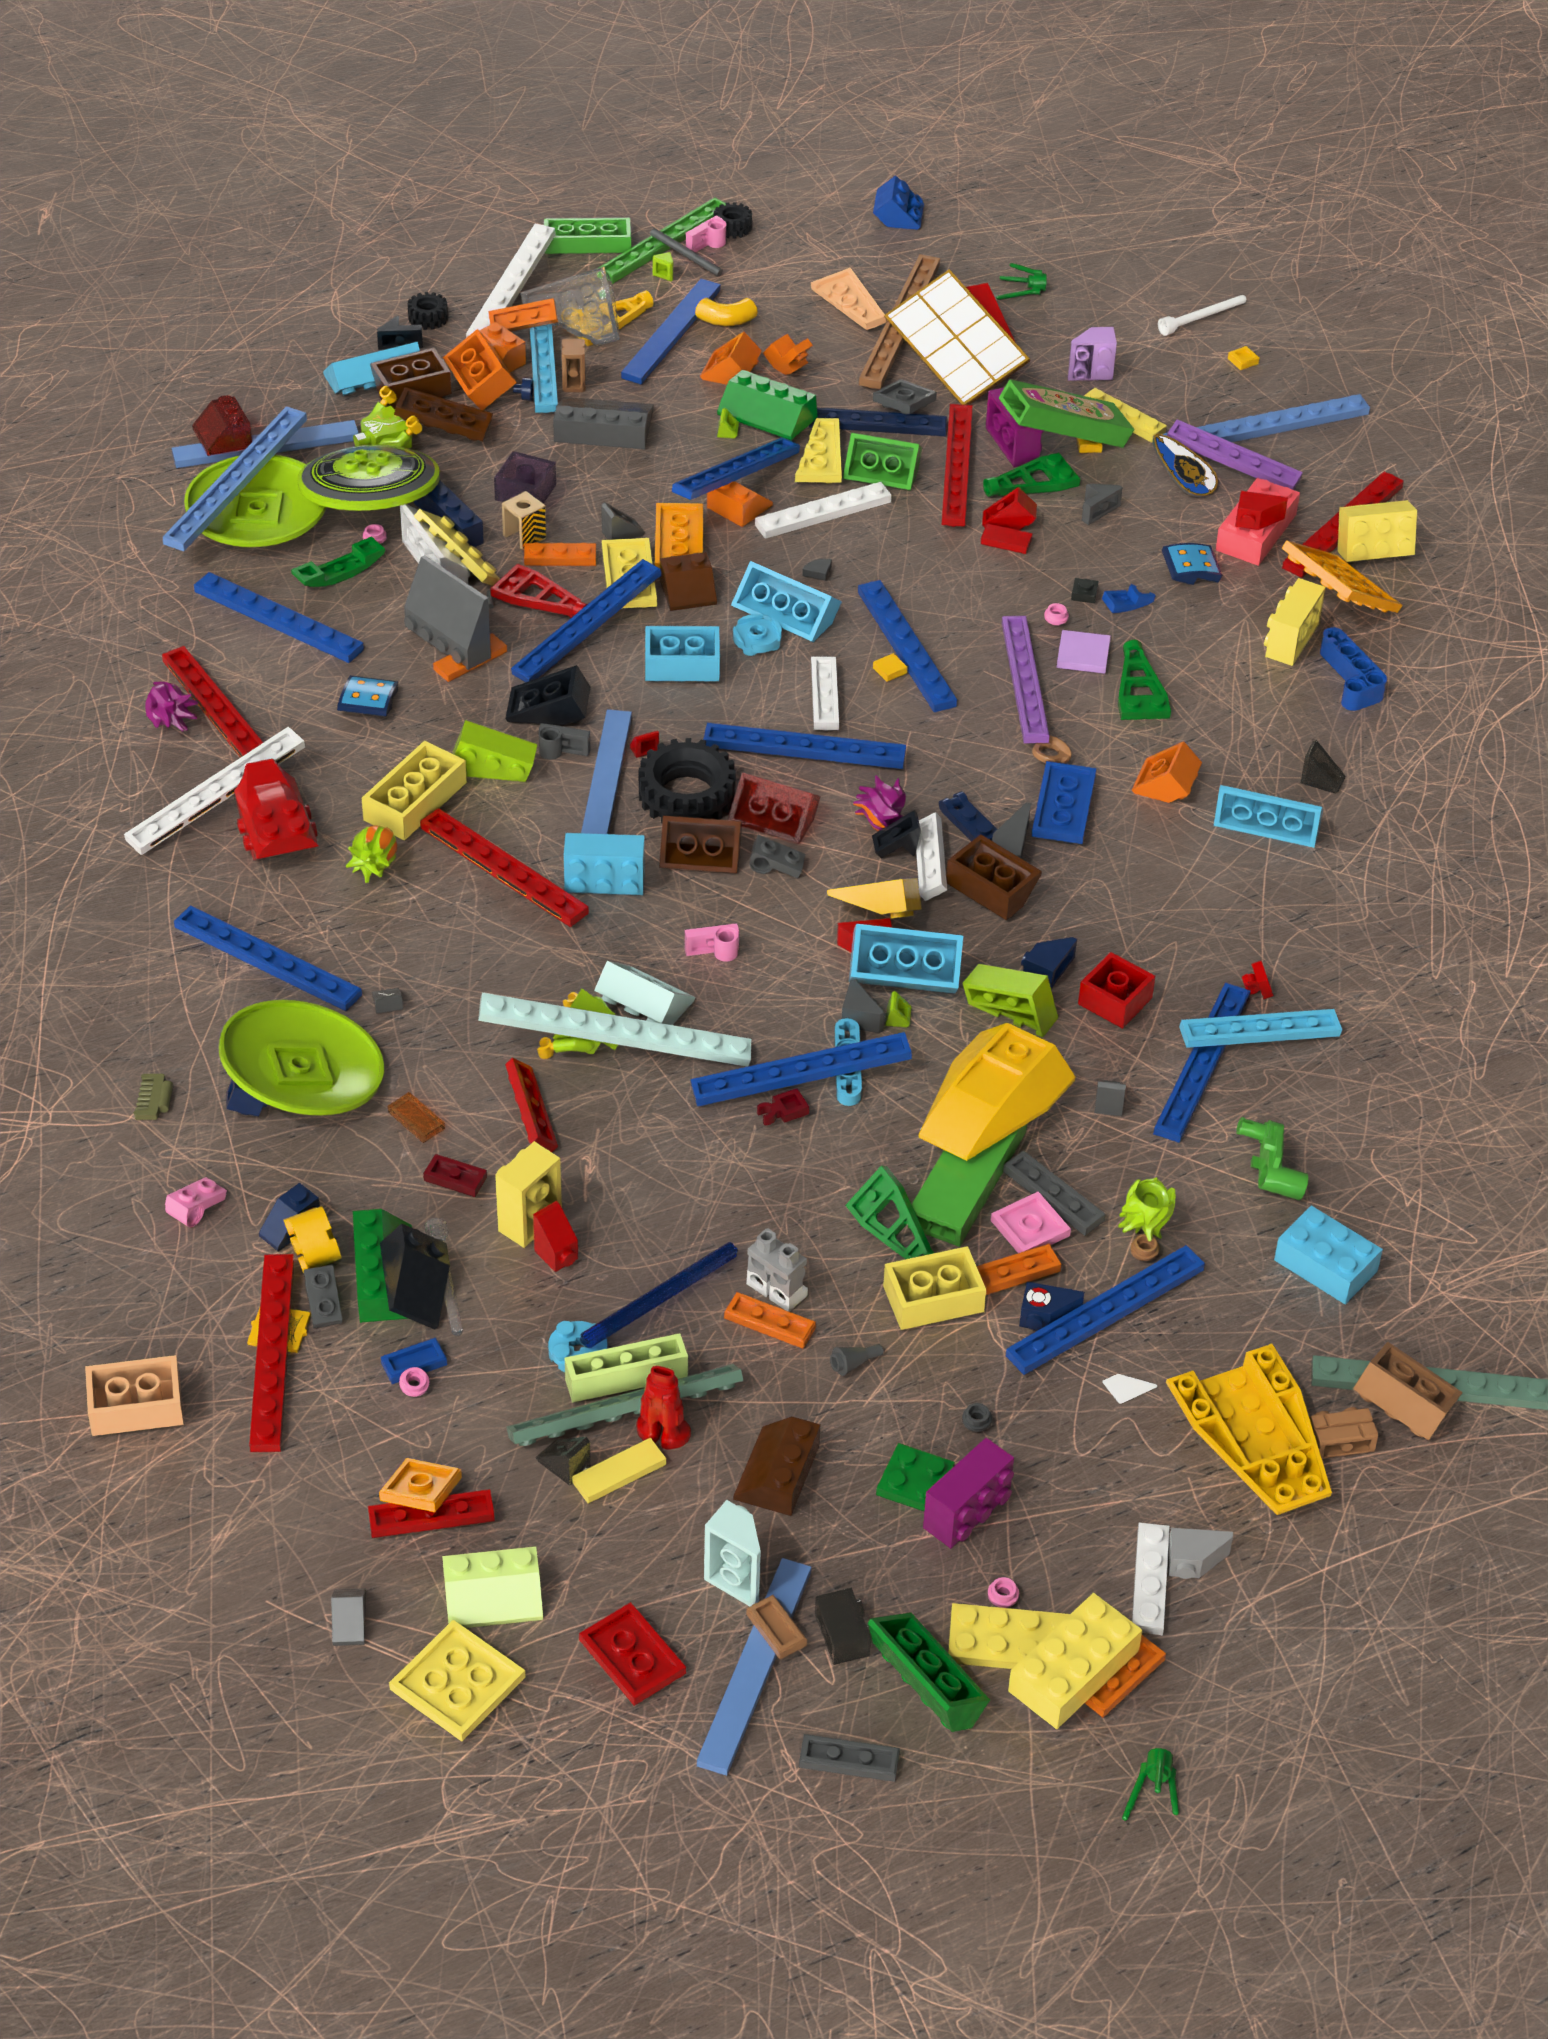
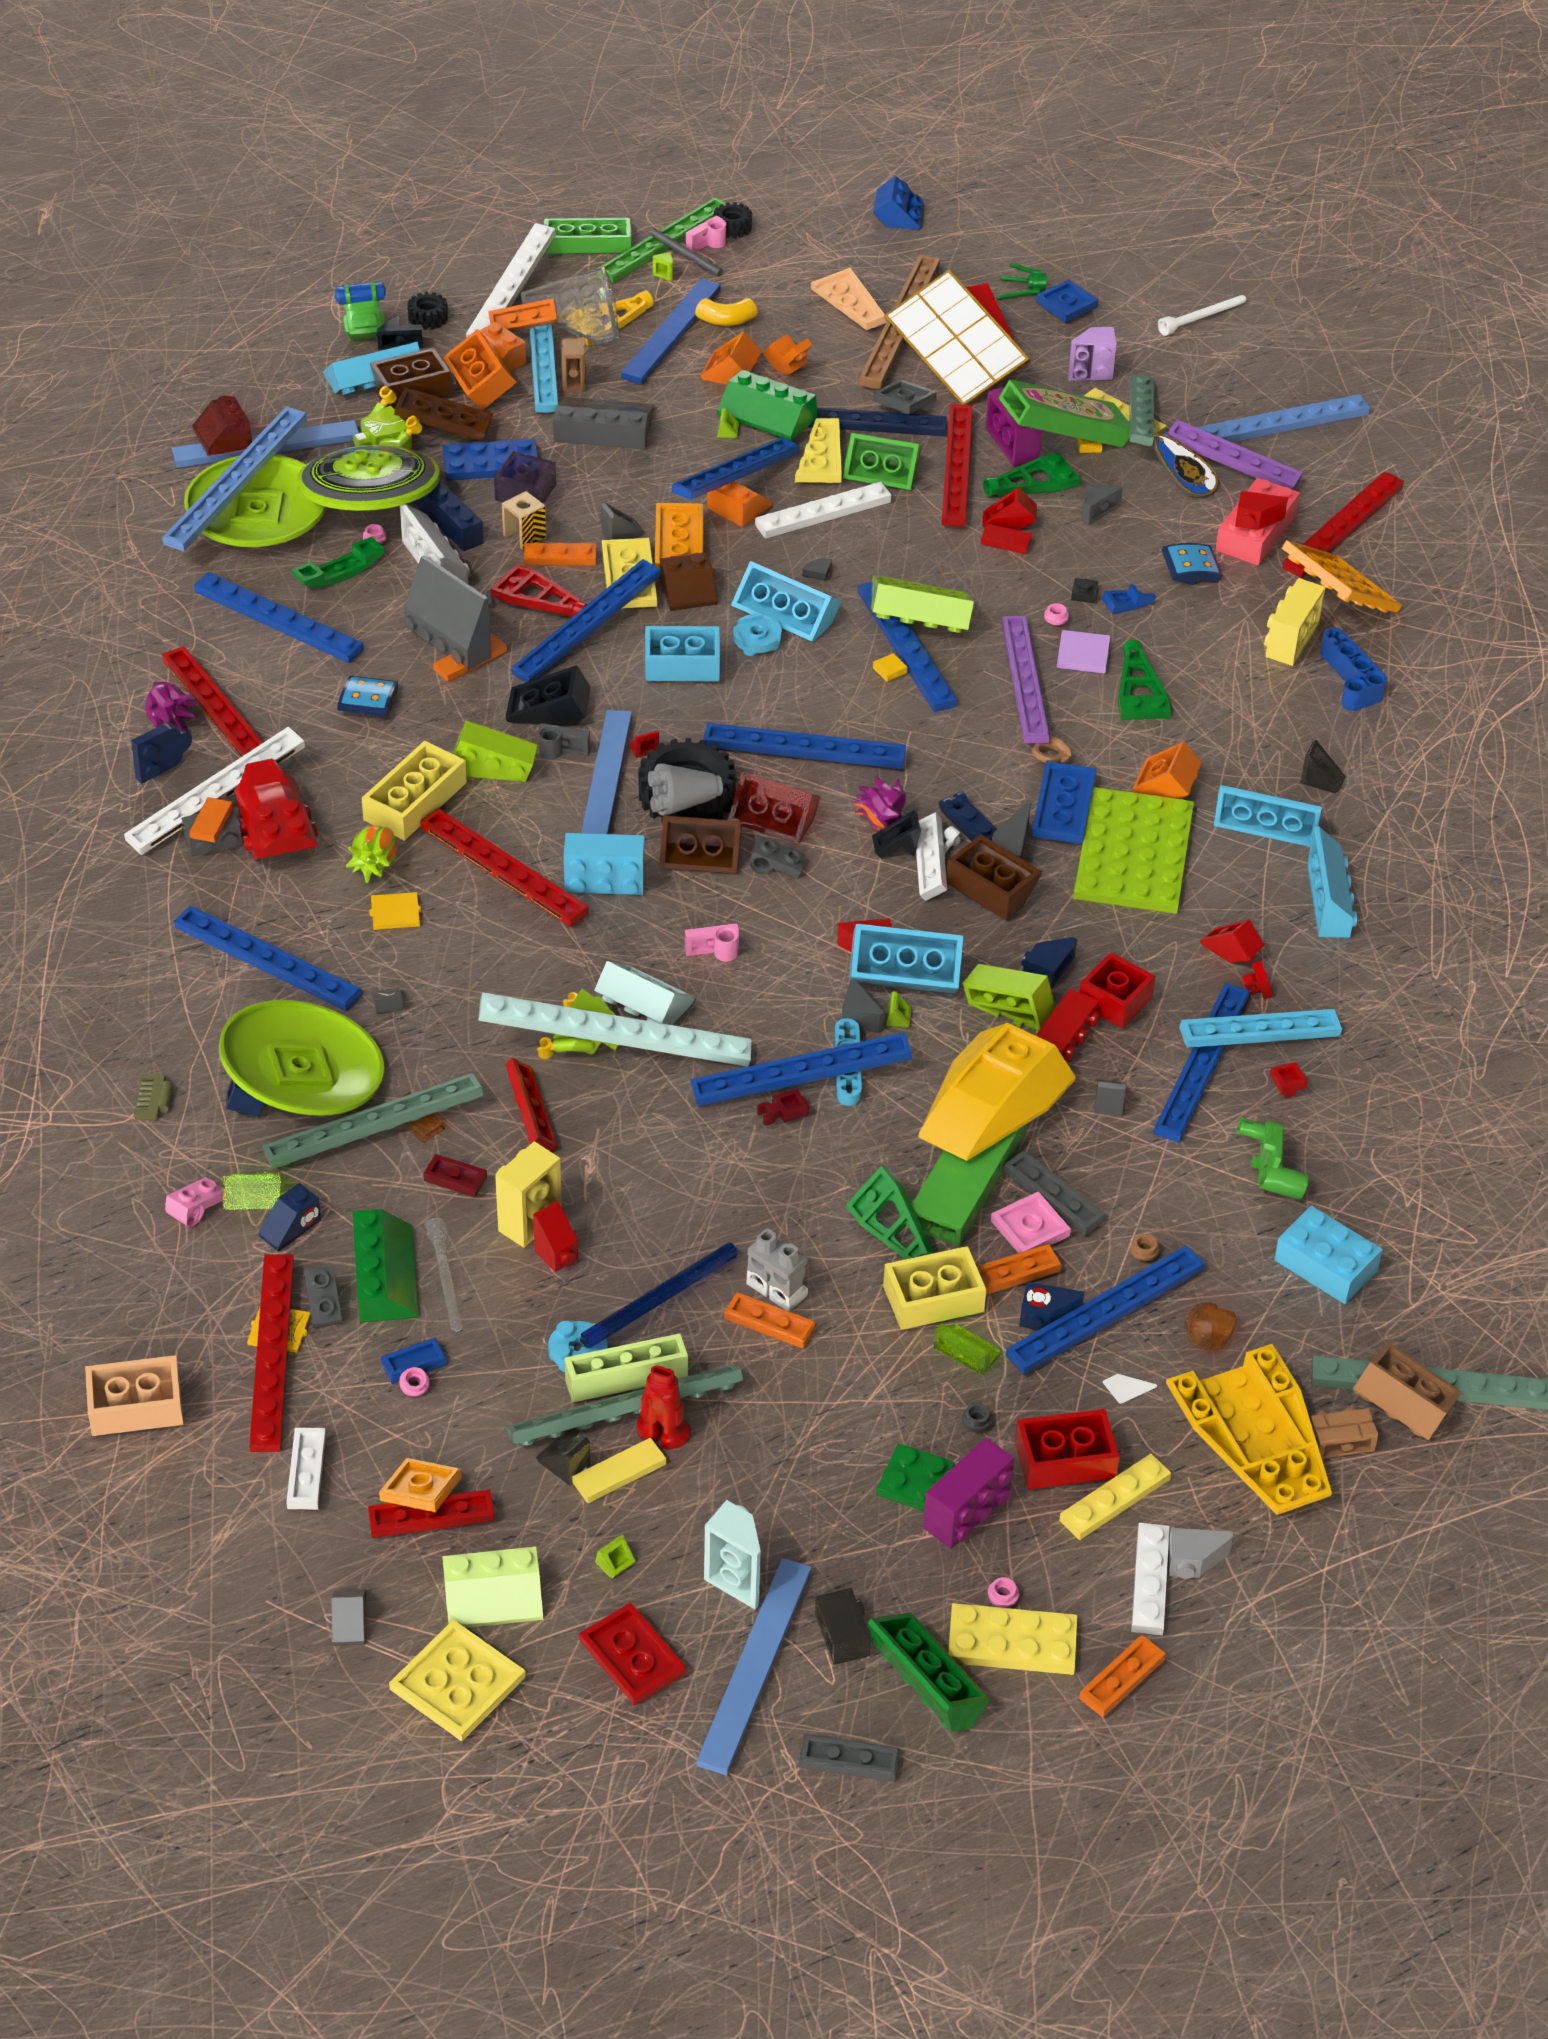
yellow brick [283,1206,342,1274] -> none
black slope [380,1224,450,1330] -> none
light yellow wing [414,509,500,586] -> none
dark blue tile [513,377,533,401] -> none
reddish brown slope [733,1416,821,1516] -> none
medium nougat tile [746,1595,807,1660] -> none
white plate [811,657,839,730] -> none
yellow slope [827,878,922,919] -> none
dark grey cone [830,1344,883,1376] -> none
light yellow brick [1008,1592,1142,1729] -> none
lime hair [1118,1177,1176,1241] -> none
green plant [1122,1748,1179,1821] -> none
yellow tile [1228,346,1260,370] -> none
light yellow brick [1338,500,1417,562] -> none
none -> dark blue plate [131,723,192,784]
none -> dark grey brick [181,809,242,857]
none -> orange tile [189,797,233,843]
none -> clear neon green panel [222,1172,283,1210]
none -> sand green plate [262,1073,484,1169]
none -> white plate [287,1428,326,1510]
none -> bright green piece [334,281,386,340]
none -> yellow piece [369,892,421,930]
none -> blue plate [442,439,539,481]
none -> lime slope [595,1535,636,1578]
none -> light grey cone [648,764,723,816]
none -> slope [871,574,974,633]
none -> clear neon green panel [933,1323,1001,1376]
none -> white hand [943,826,960,855]
none -> red brick [1014,1409,1119,1490]
none -> red brick [1035,988,1100,1062]
none -> blue plate [1036,280,1099,323]
none -> light yellow plate [1059,1454,1171,1540]
none -> lime plate [1073,787,1194,914]
none -> sand green plate [1129,374,1154,446]
none -> clear orange hair [1185,1302,1237,1351]
none -> red slope [1200,919,1265,964]
none -> red tile [1270,1062,1308,1098]
none -> medium azure slope [1307,826,1357,938]

